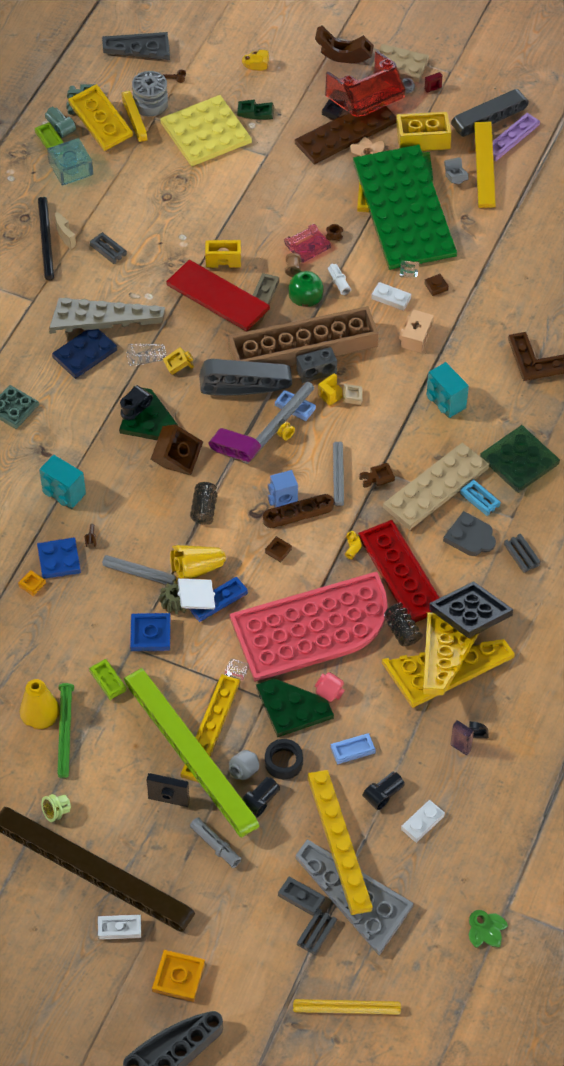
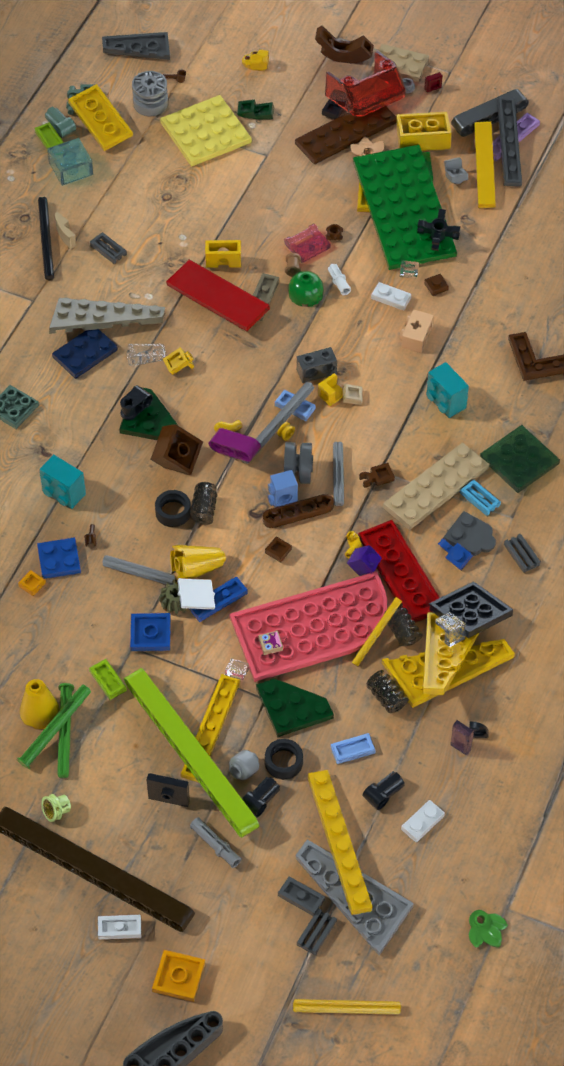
yellow beam [121,90,148,142] -> none
dark grey beam [199,359,292,395] -> none
medium nougat brick [228,306,379,366] -> none
coral head [314,672,345,702] -> none
none -> bright green axle [17,684,91,769]
none -> black tyre [155,490,191,527]
none -> yellow arm [214,420,243,432]
none -> tile [259,631,283,655]
none -> dark grey wheel [284,442,313,484]
none -> dark purple brick [347,545,382,576]
none -> yellow bar [351,597,402,667]
none -> clear smoke piece [366,670,409,713]
none -> black pin [417,209,461,251]
none -> clear panel [435,612,466,647]
none -> blue plate [438,538,473,570]
none -> dark grey tile [497,97,522,186]

